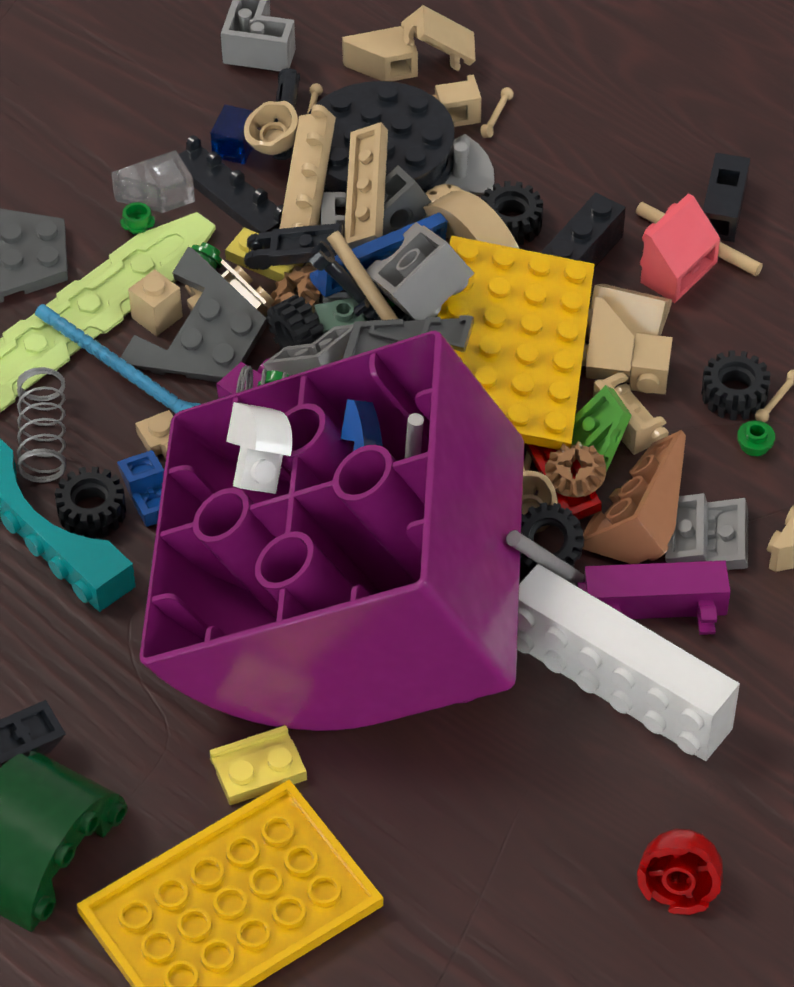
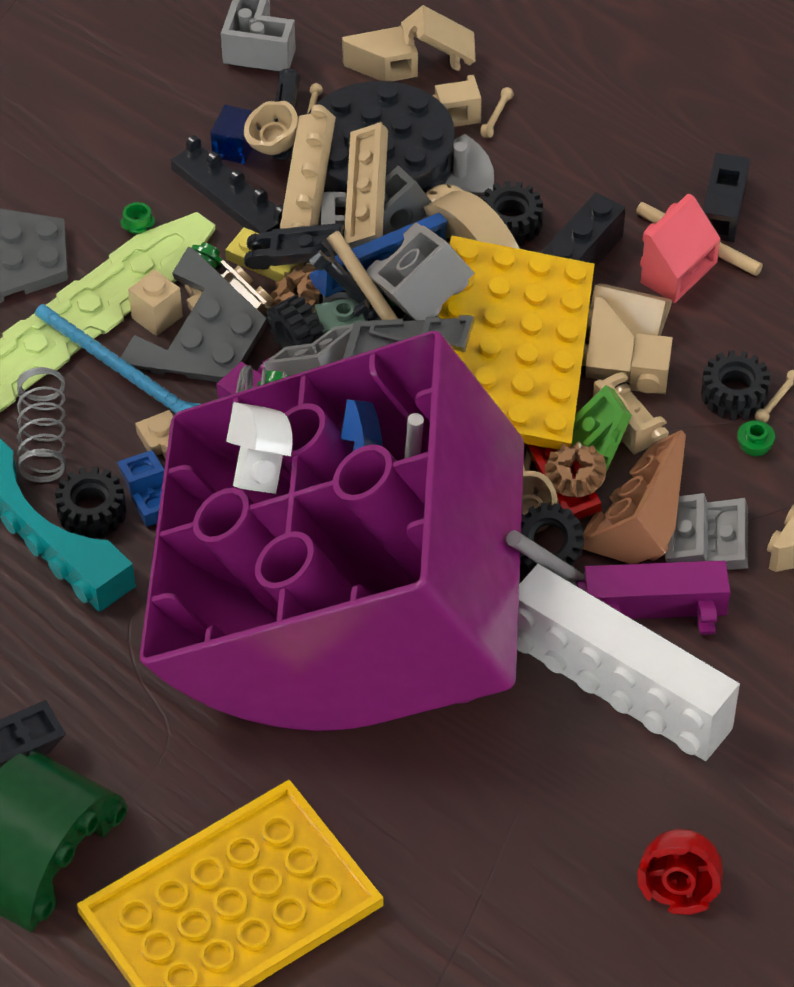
clear slope [111,150,195,213] -> none
light yellow plate [209,725,307,806] -> none

